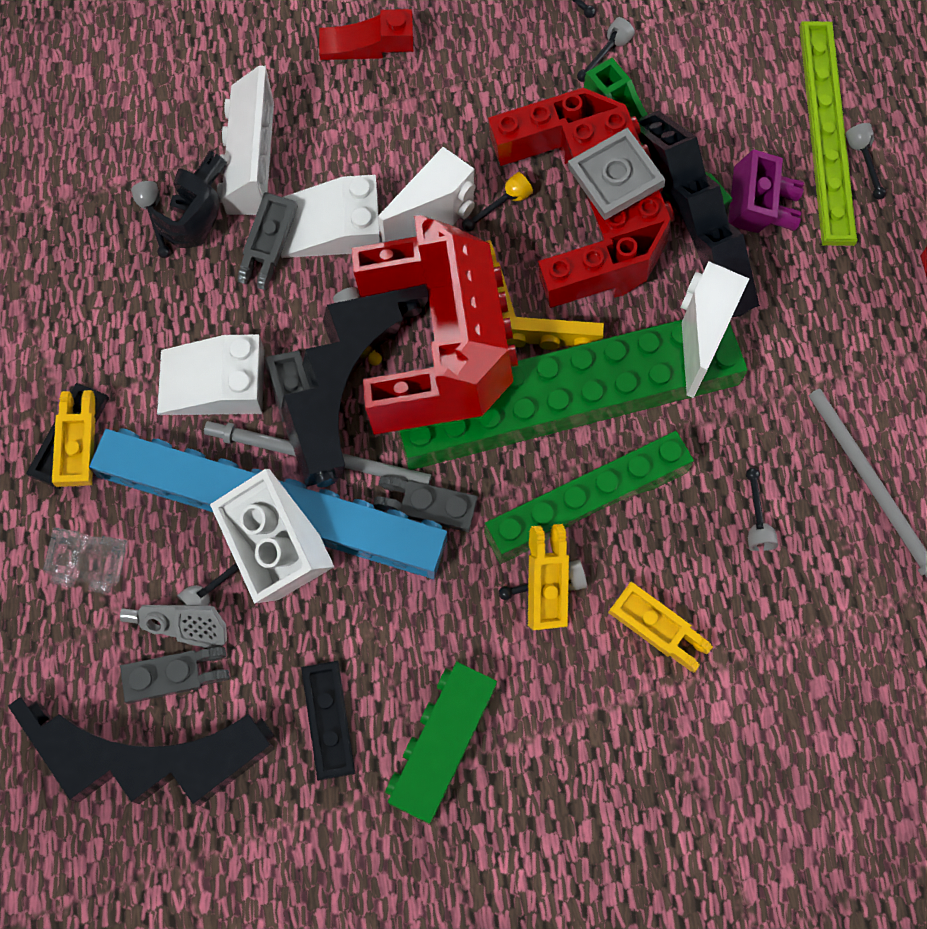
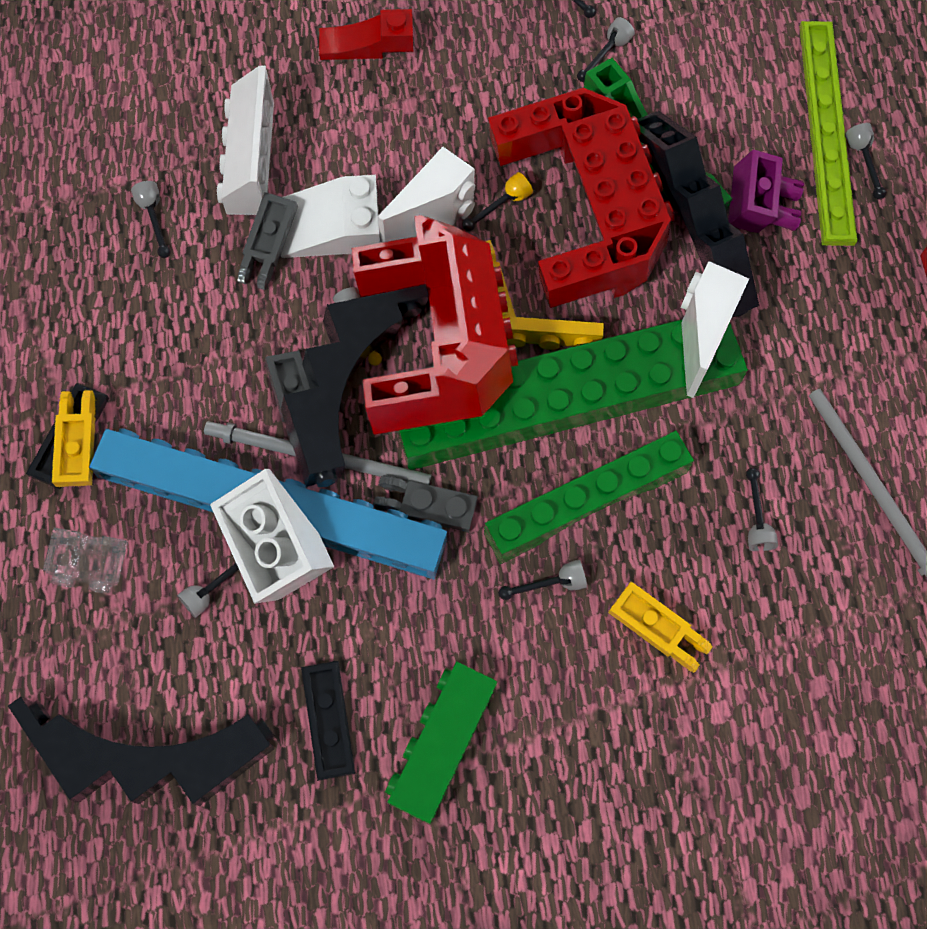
light grey piece [120,605,227,649] -> none
dark grey hinge [120,647,230,704] -> none
black piece [151,151,227,248] -> none
white slope [157,334,265,415] -> none
yellow hinge [528,524,569,630] -> none
light grey plate [568,127,665,220] -> none

